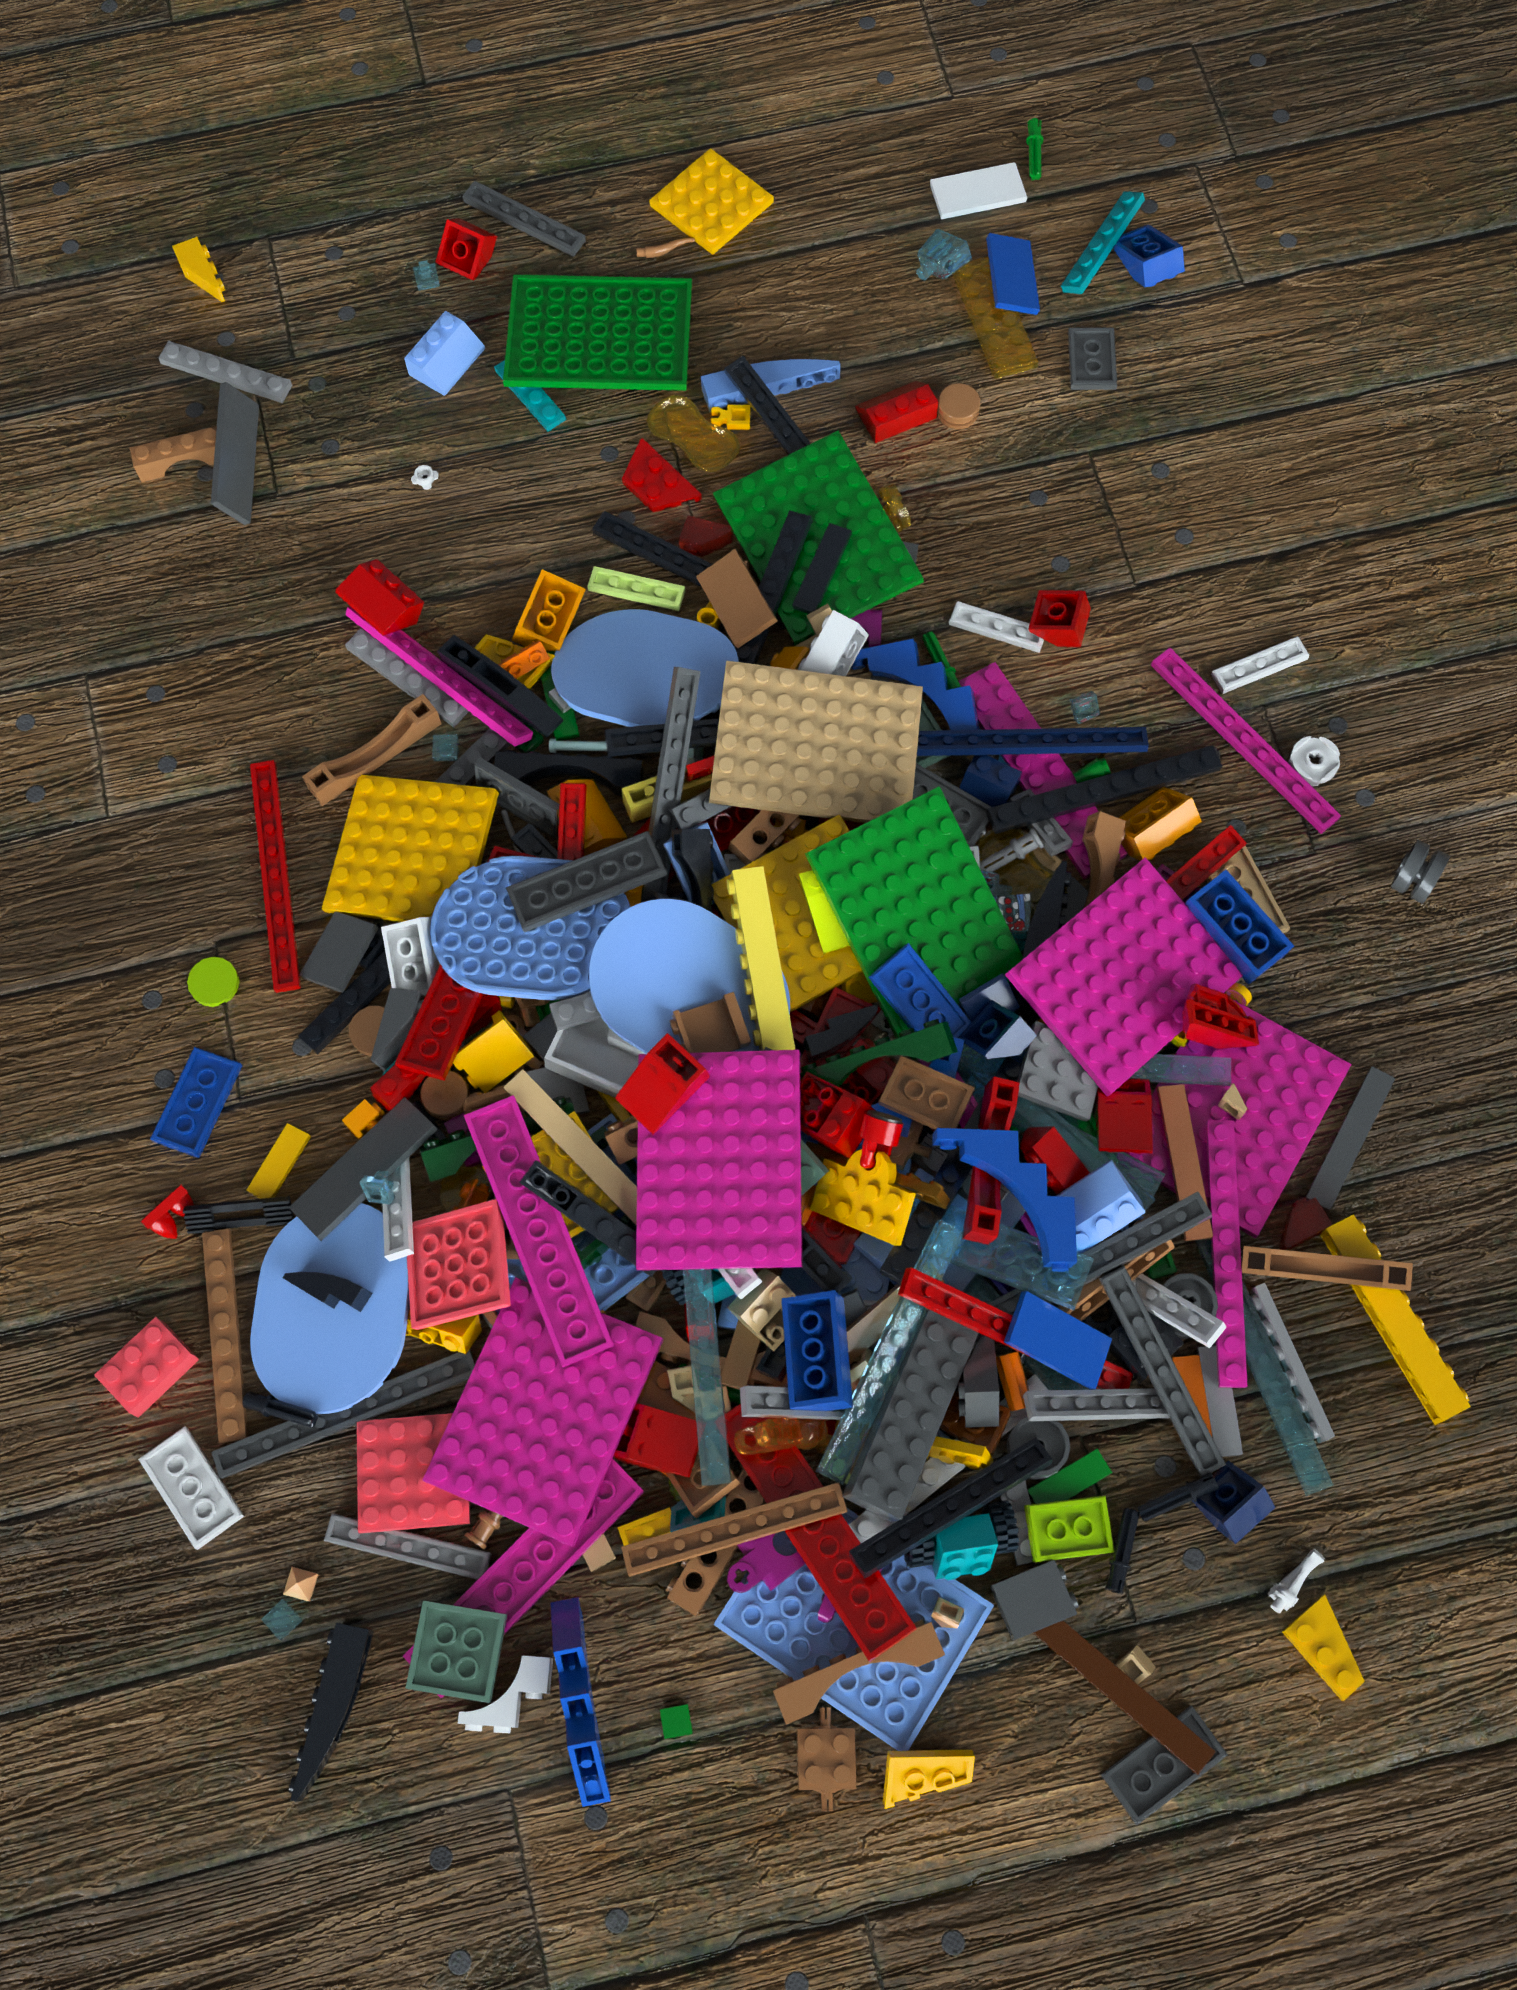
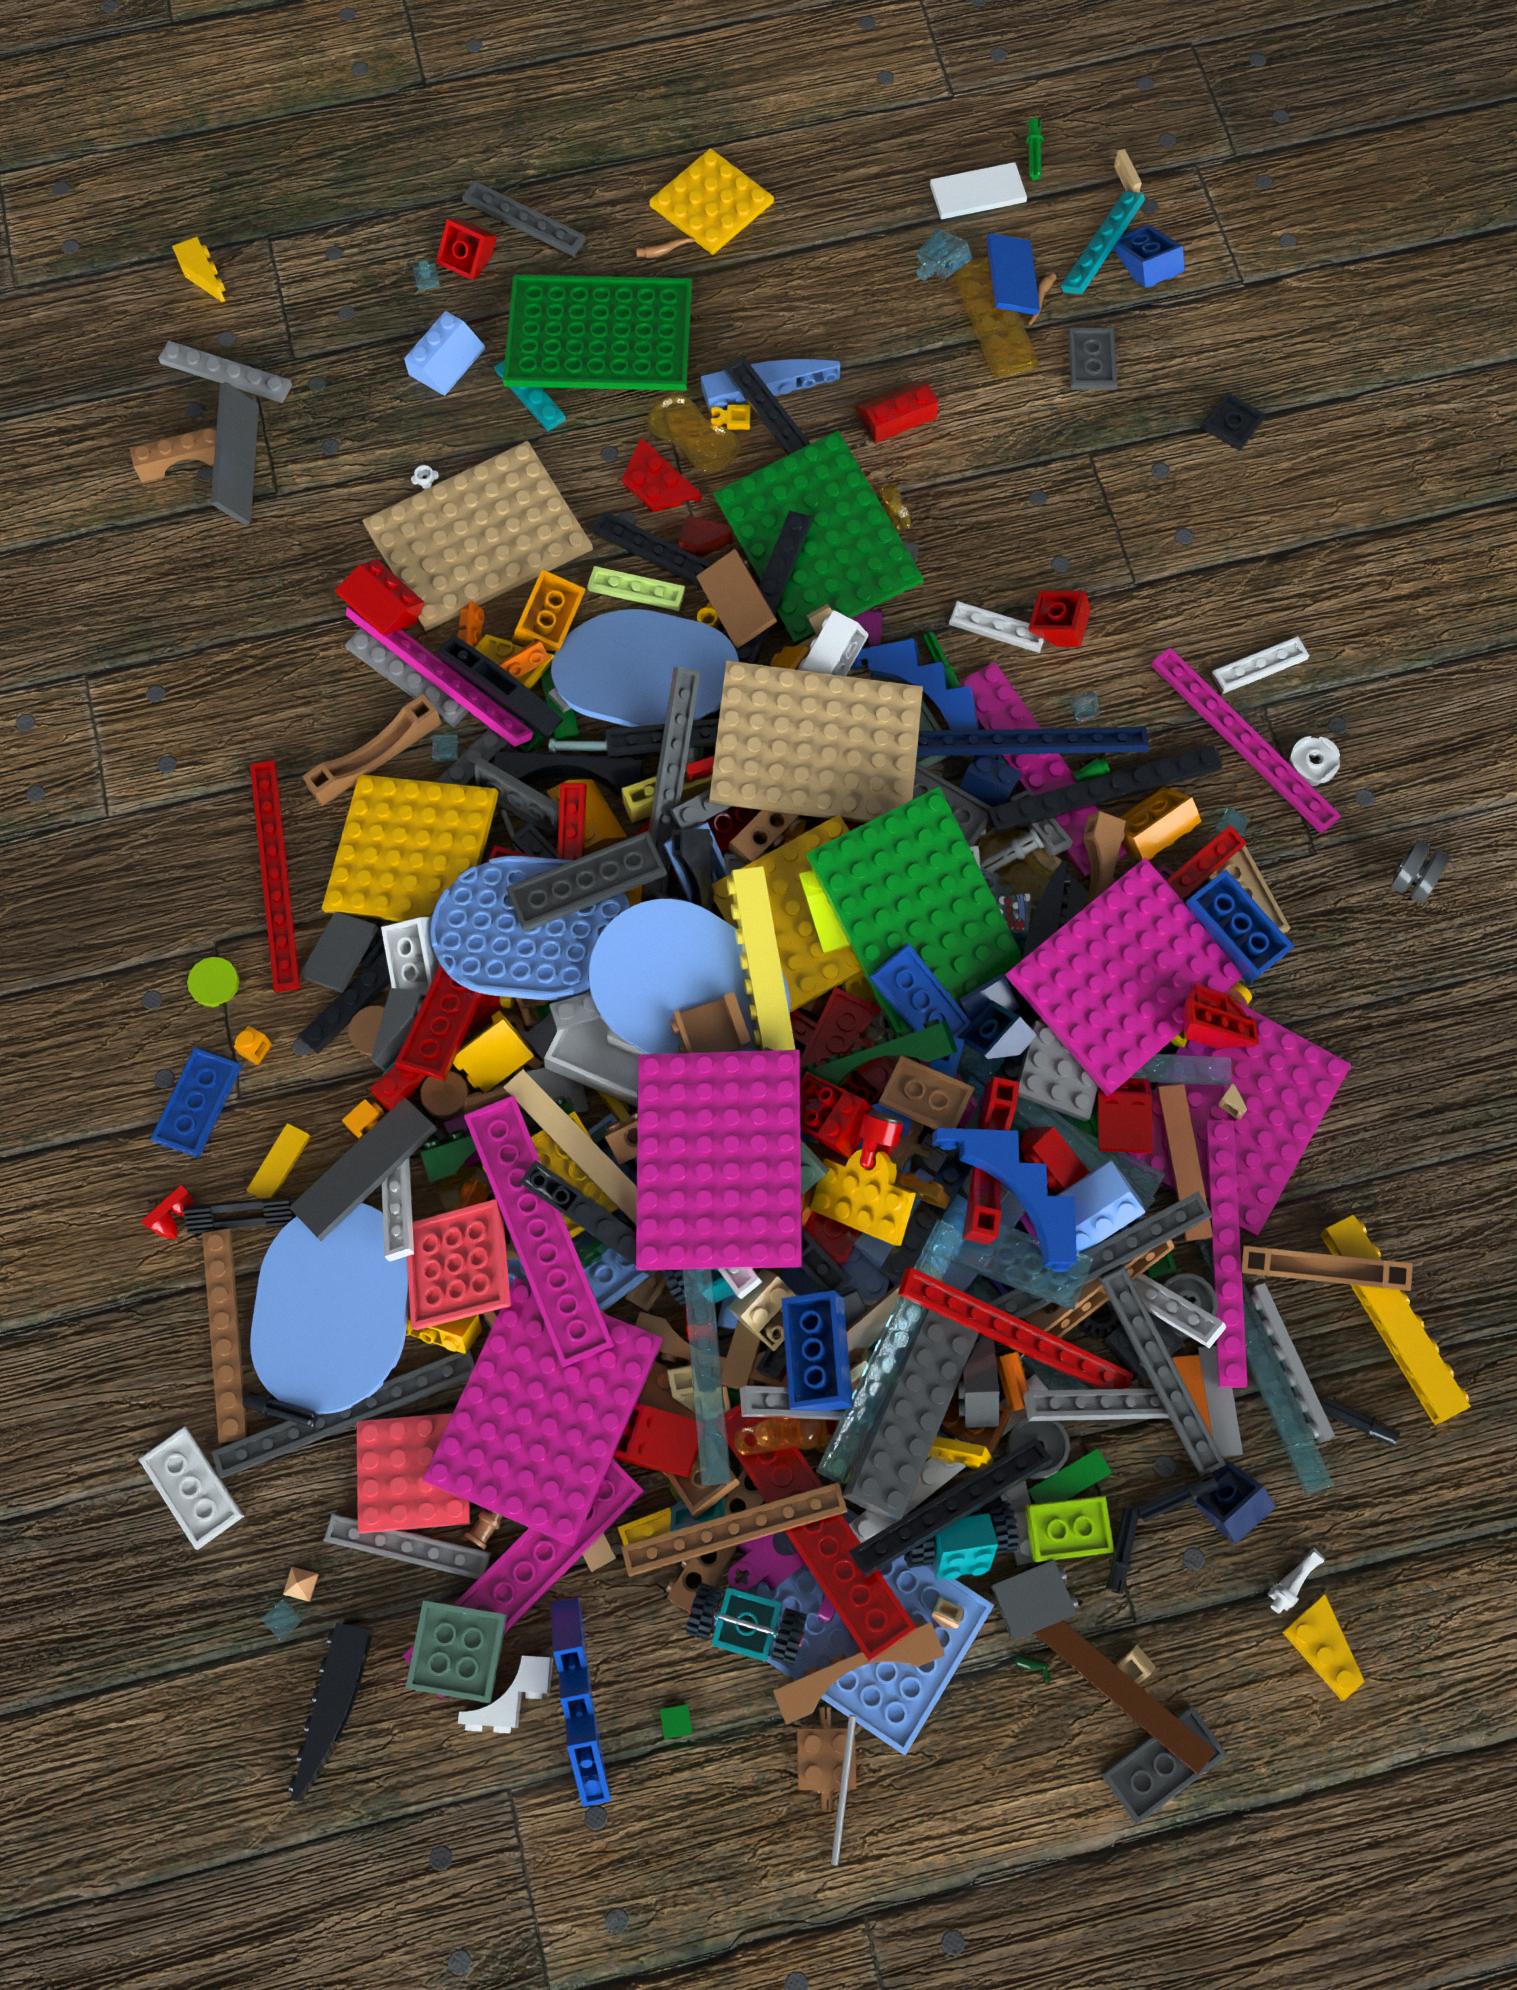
coral brick [94,1317,199,1418] -> none
black slope [283,1272,372,1312] -> none
clear light blue tile [359,1170,395,1204] -> none
red slope [615,1033,710,1135] -> none
black tile [792,523,852,614] -> none
black slope [803,1005,878,1062] -> none
yellow wing [883,1750,975,1809] -> none
medium nougat head [937,383,980,429] -> none
blue tile [1004,1291,1112,1390] -> none
clear red slope [1278,1197,1332,1250] -> none
dark grey tile [1304,1066,1395,1212] -> none
none -> light orange brick [234,1026,272,1065]
none -> tan plate [362,441,593,632]
none -> orange hinge [458,600,485,648]
none -> brick [686,1583,807,1666]
none -> light grey axle [831,1715,856,1865]
none -> dark green piece [1015,1655,1051,1683]
none -> medium nougat animal [1028,272,1057,325]
none -> tan tile [1114,149,1142,192]
none -> black tile [1201,392,1266,451]
none -> clear light blue plate [1215,807,1250,836]
none -> black axle [1319,1397,1400,1447]

